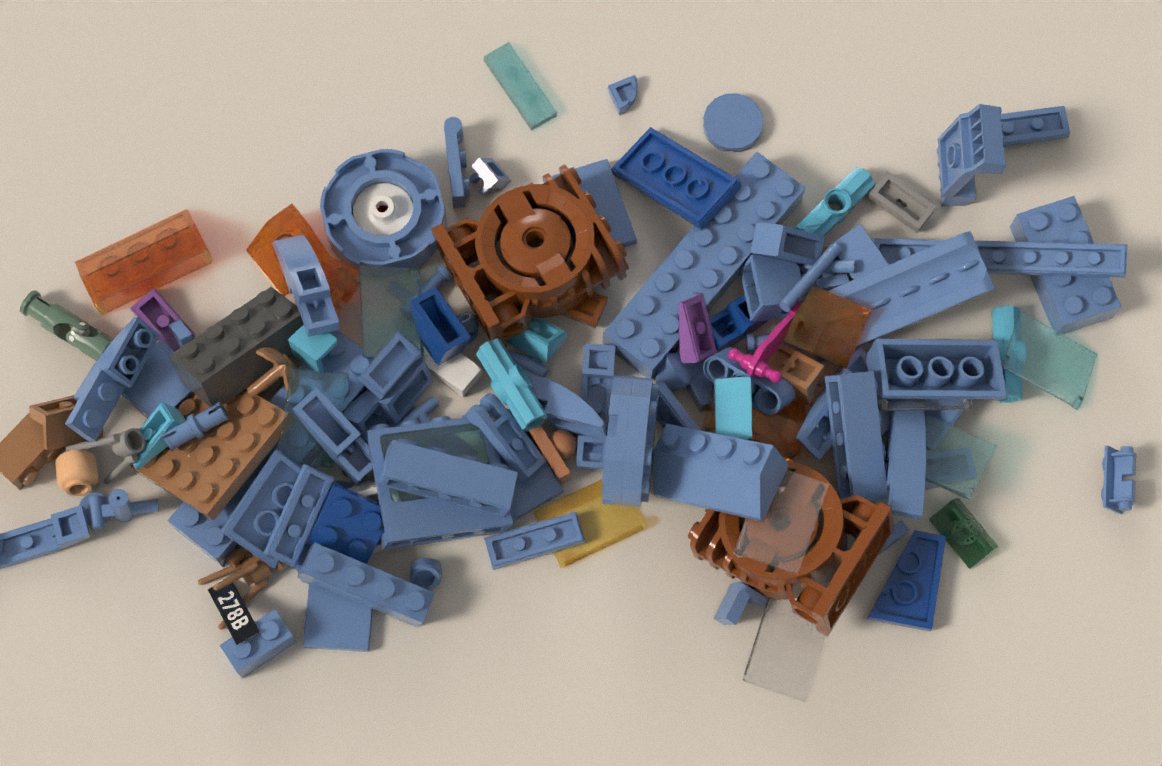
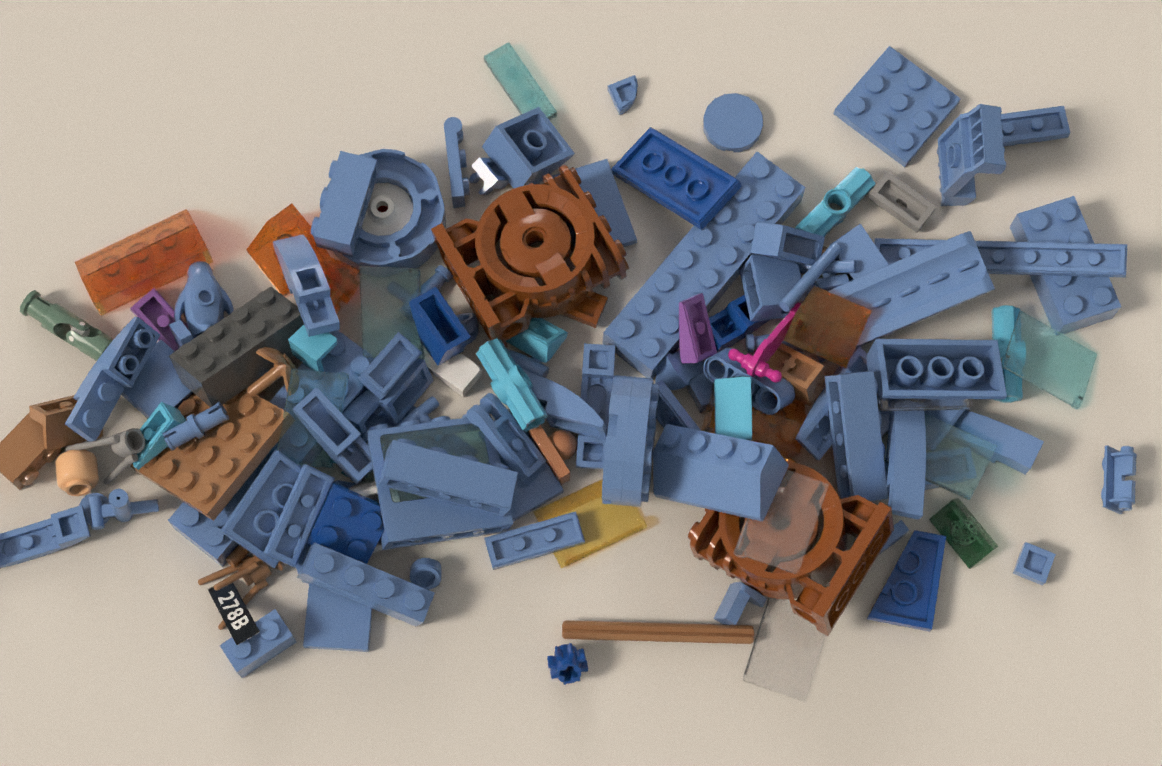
none -> medium blue animal [174,261,234,339]
none -> medium blue brick [311,151,379,256]
none -> medium blue slope [482,107,575,188]
none -> blue gear [547,643,588,685]
none -> medium nougat axle [562,620,755,644]
none -> medium blue plate [833,46,961,167]
none -> medium blue slope [944,410,1044,475]
none -> medium blue plate [1013,542,1056,586]

